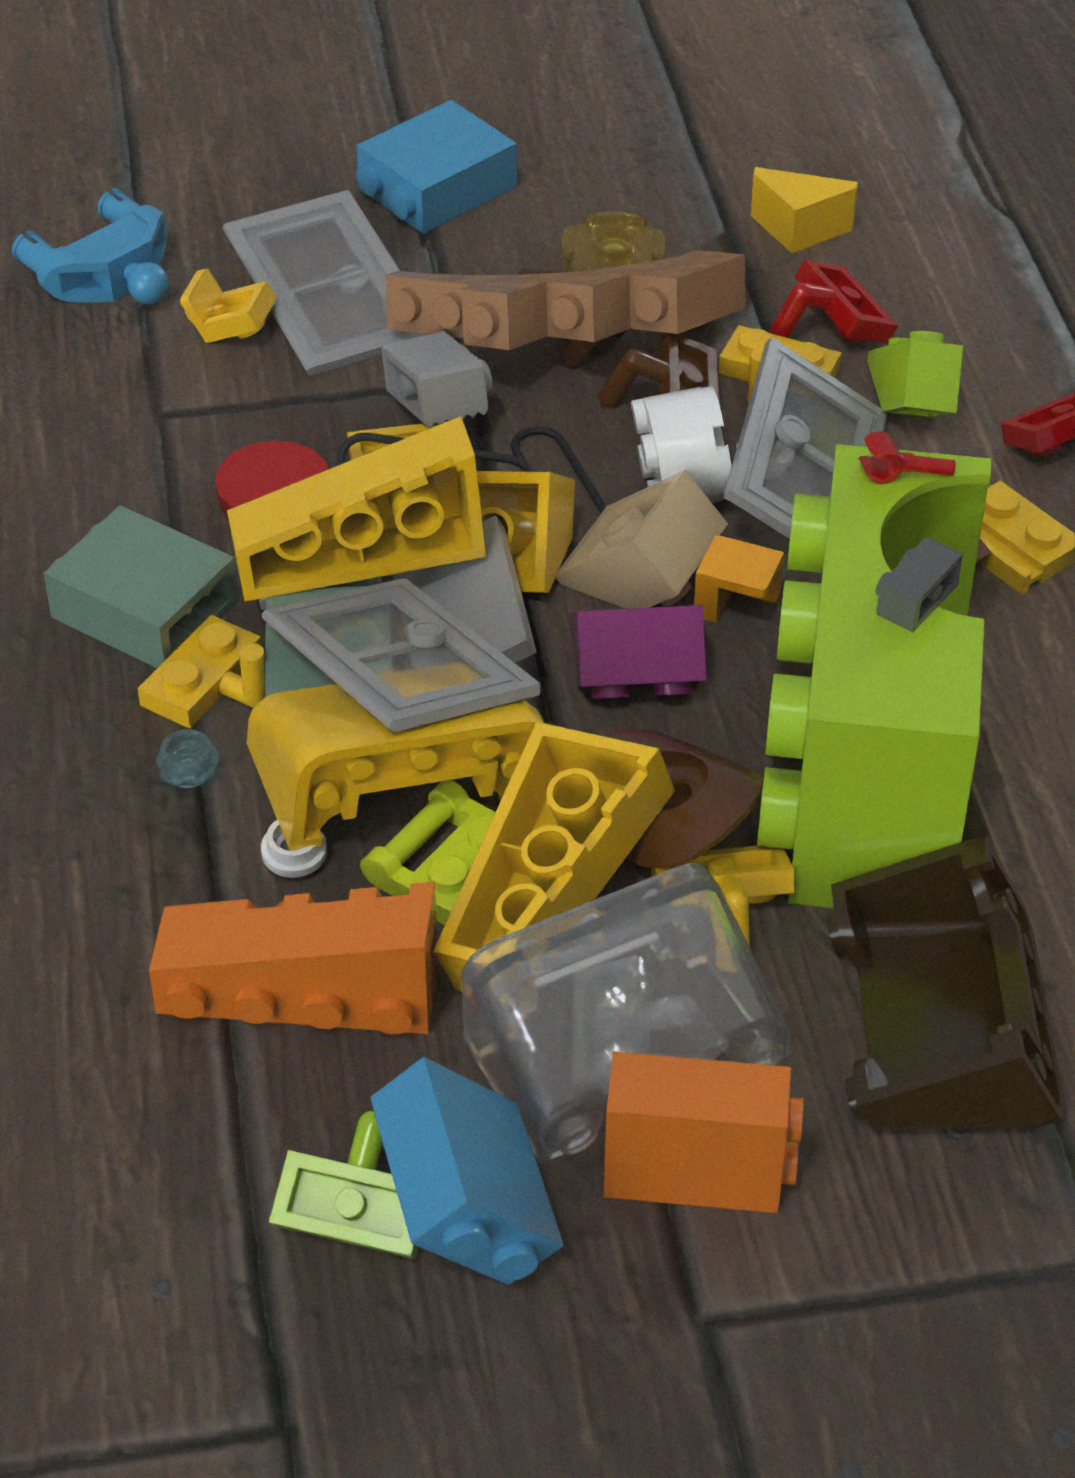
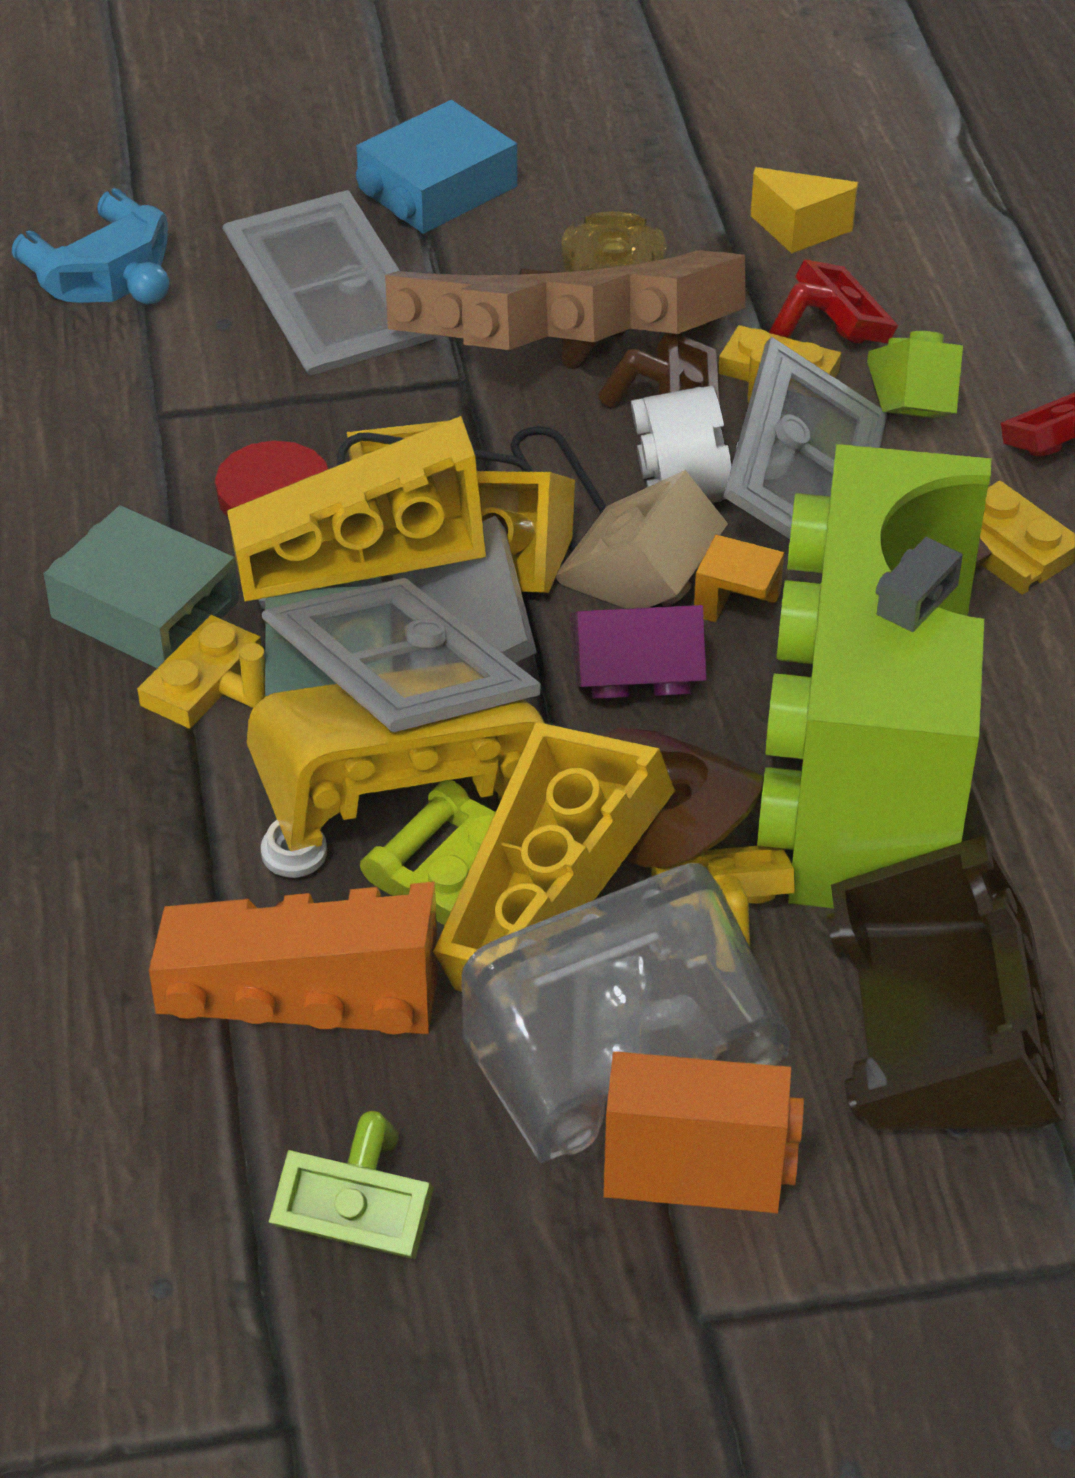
clear light blue plate [156,729,220,788] -> none
yellow bracket [180,268,277,343] -> none
dark azure brick [370,1056,564,1285] -> none
light grey brick [381,331,493,428] -> none
red hand [858,431,956,485] -> none

